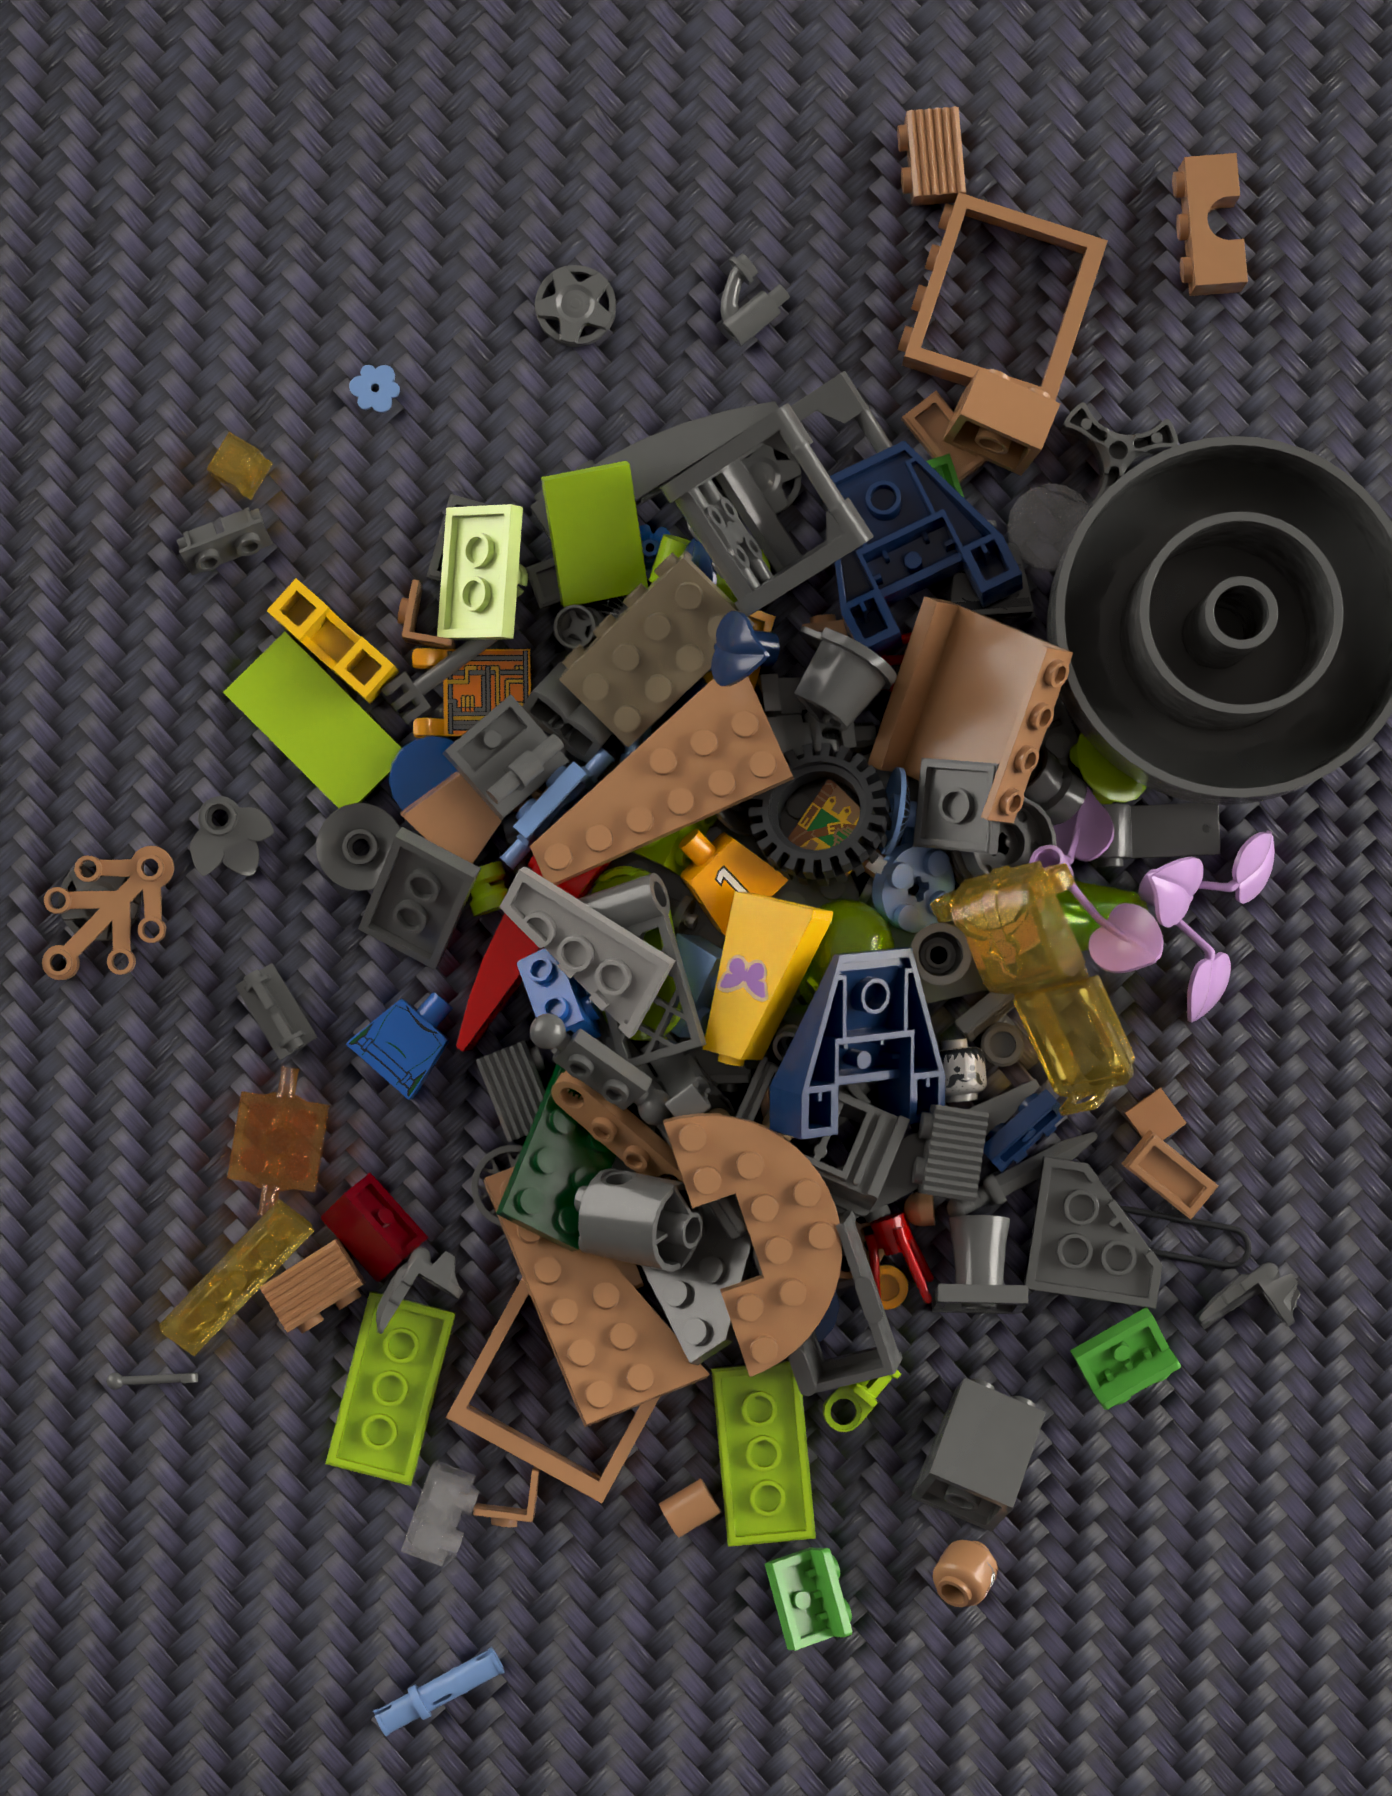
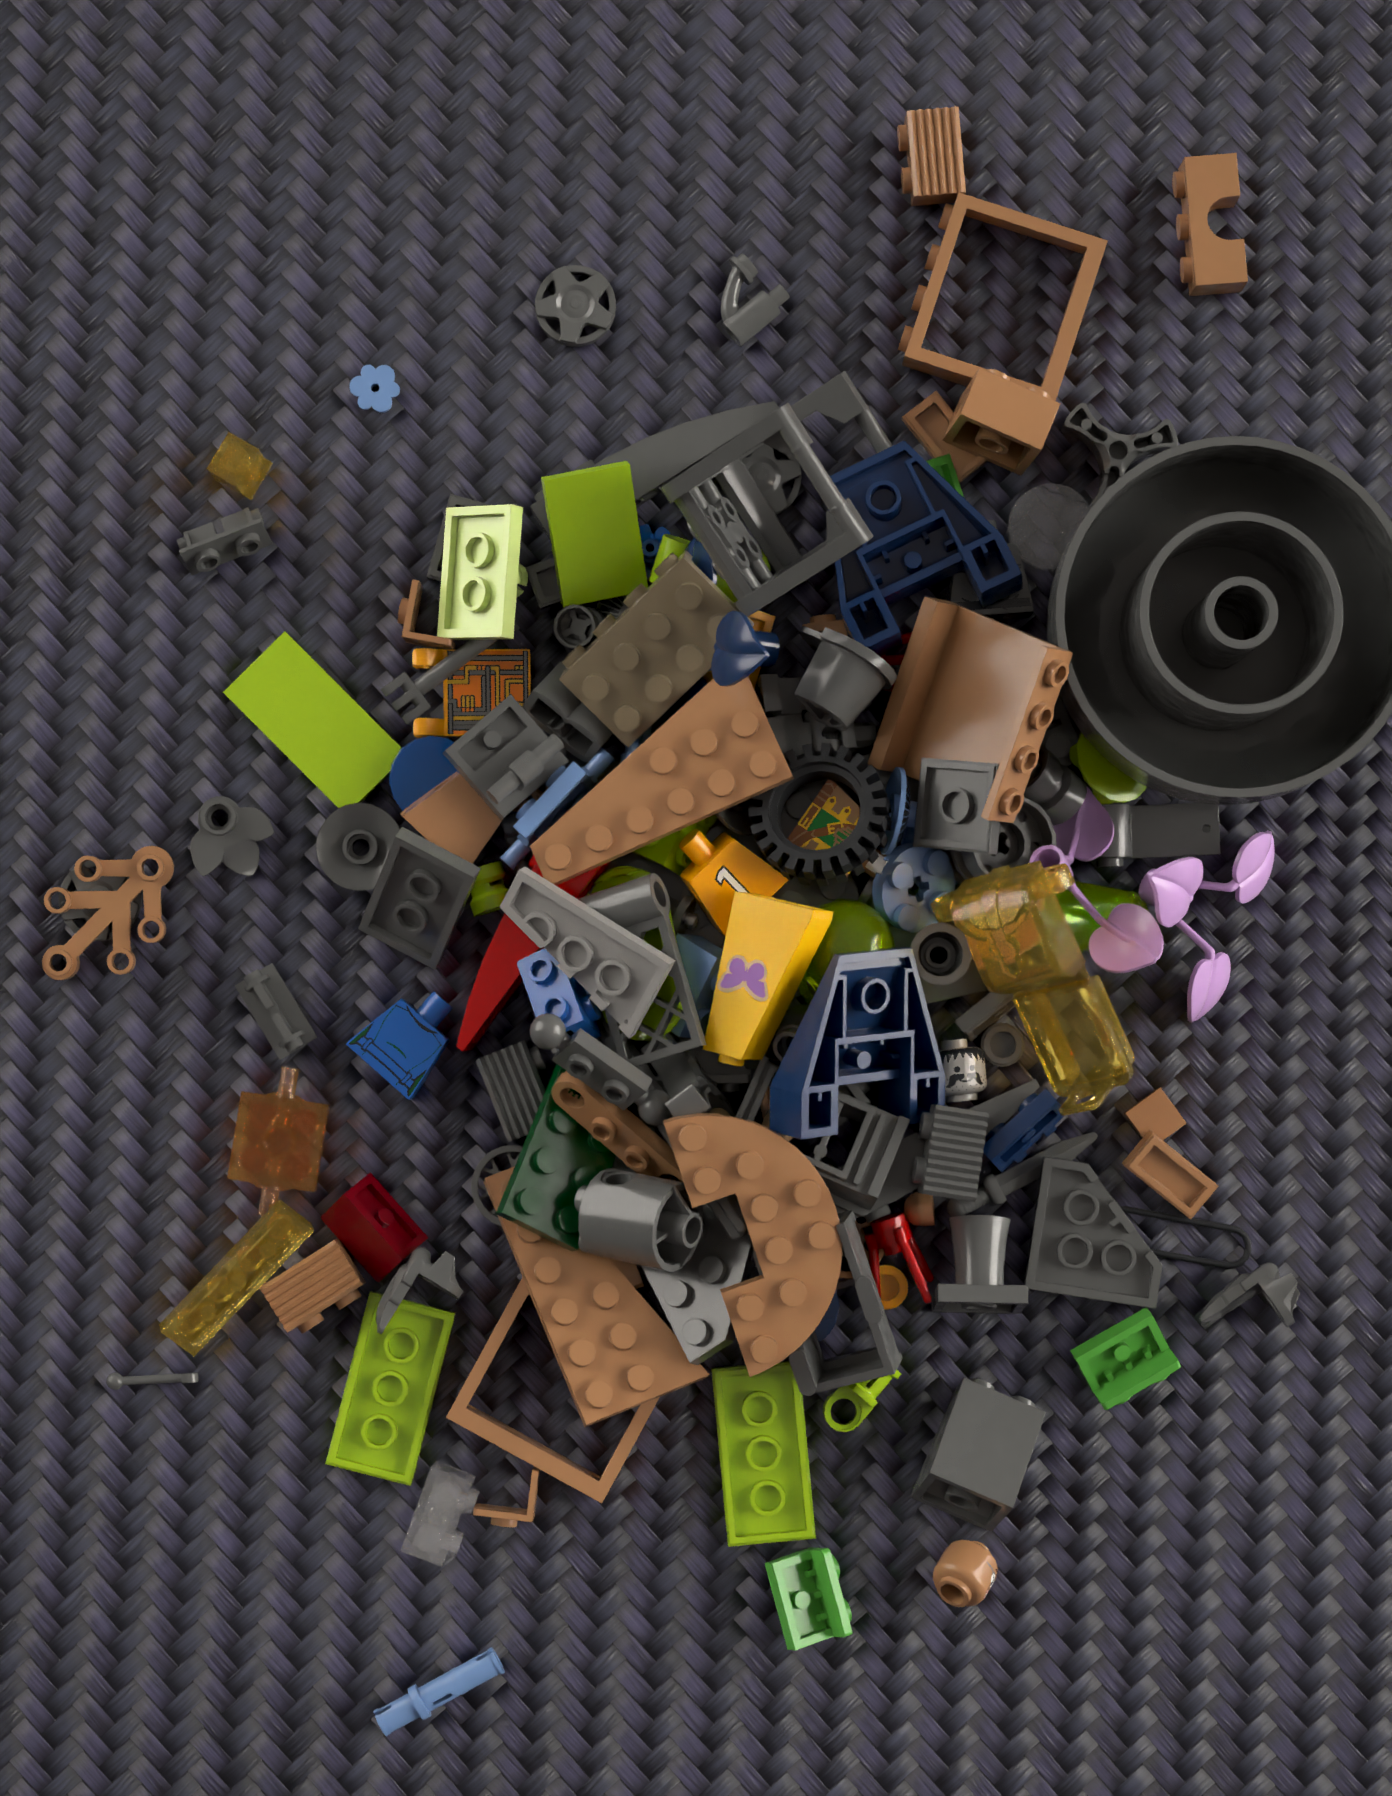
yellow arch [267,578,399,704] -> none
medium nougat piece [659,1478,721,1538] -> none

